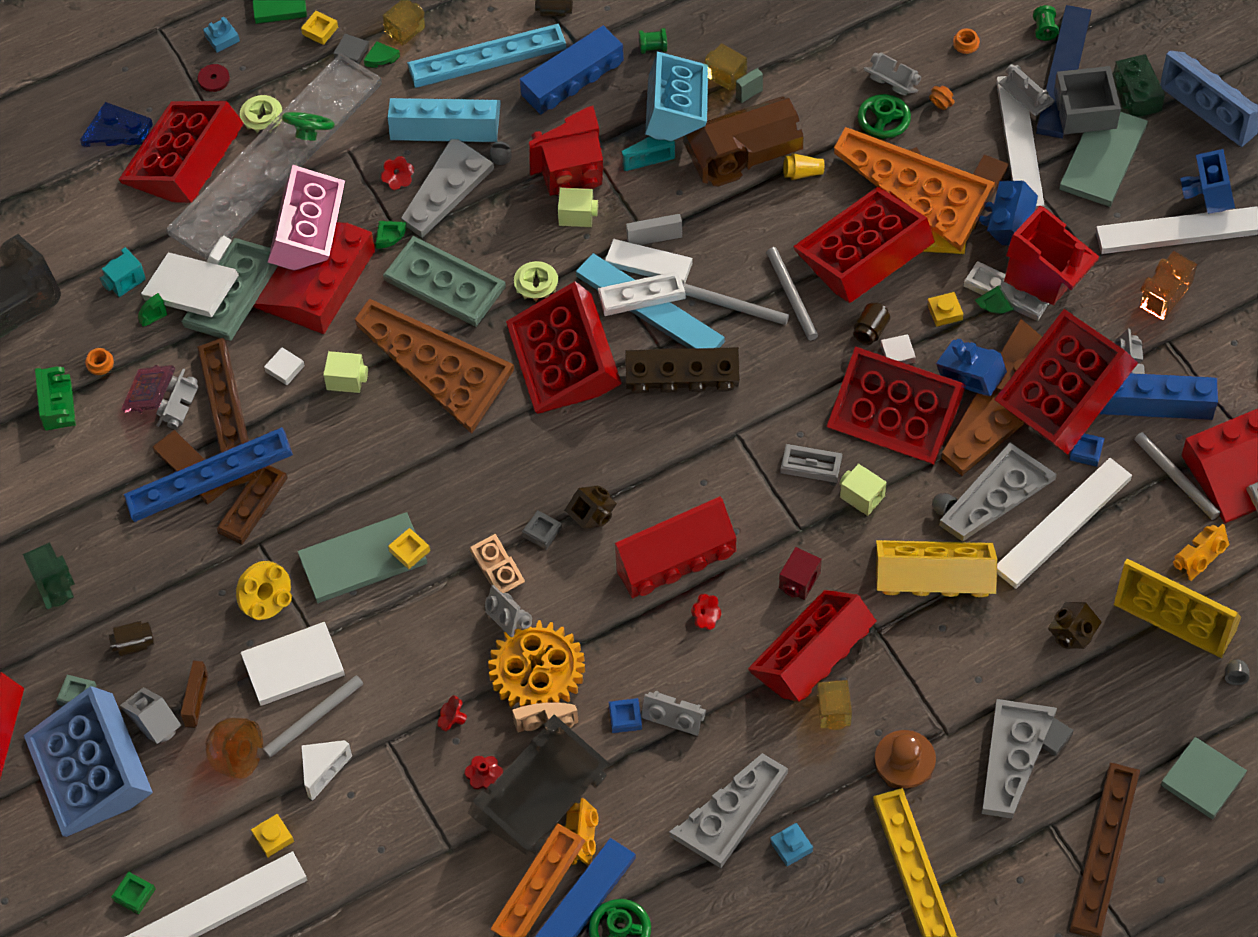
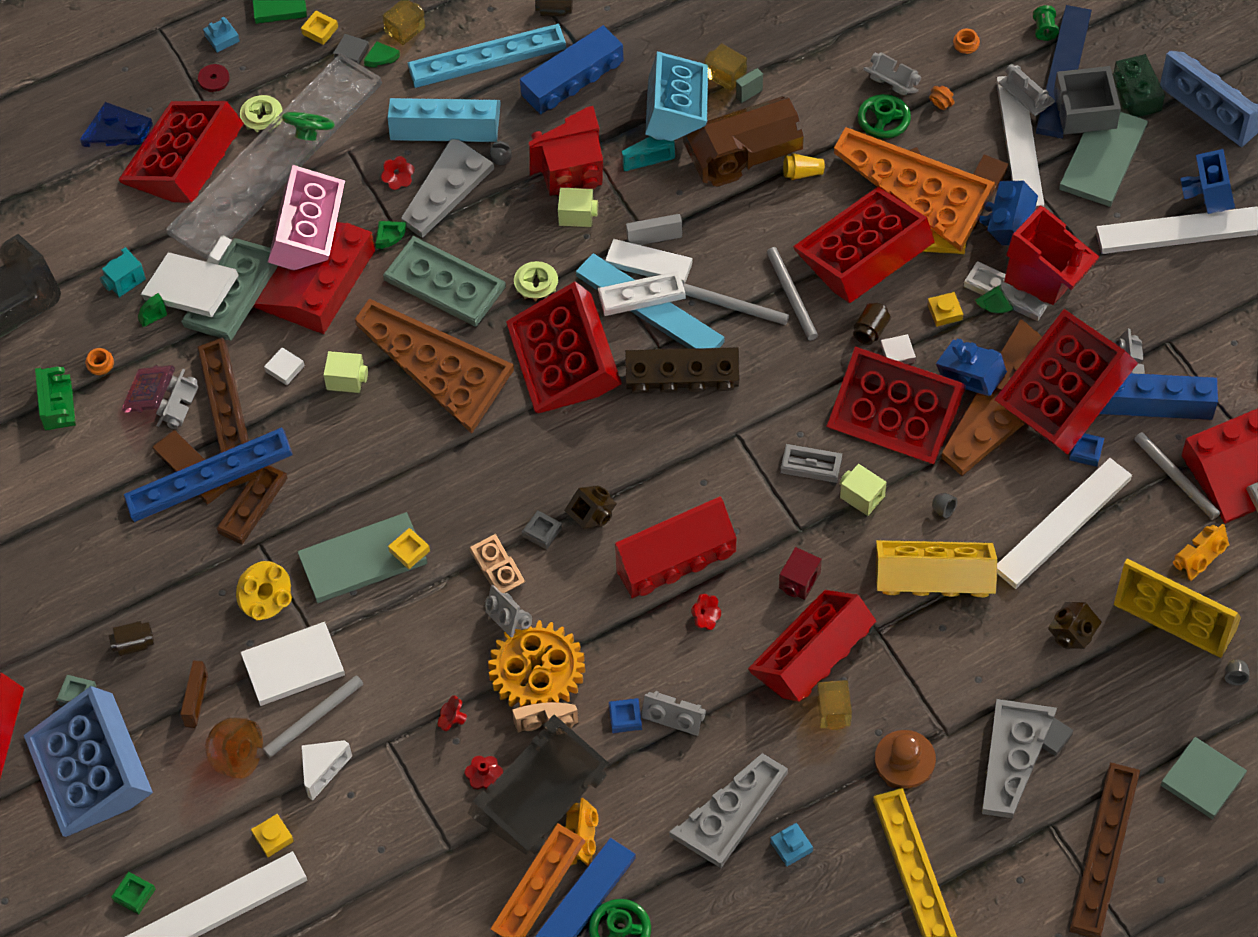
clear green brick [22,542,75,609] -> none
light grey slope [120,687,181,744] -> none
green bush [638,28,667,54] -> none
light grey wing [939,443,1057,542] -> none
clear orange brick [1140,251,1197,320] -> none

